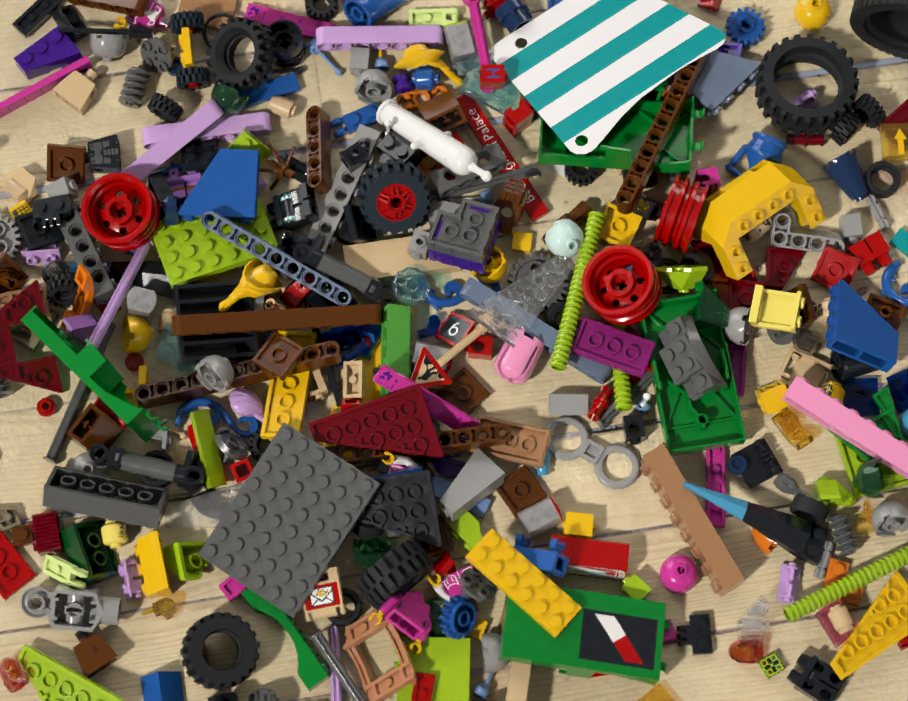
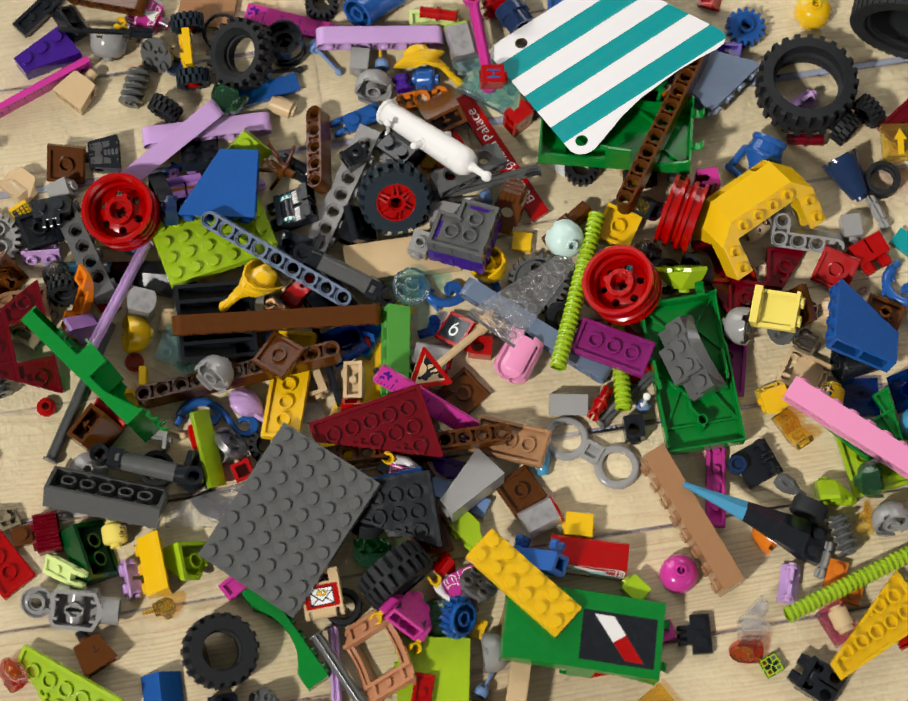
clear green slope [693,284,730,330] -> none
none -> red pin [419,6,458,22]

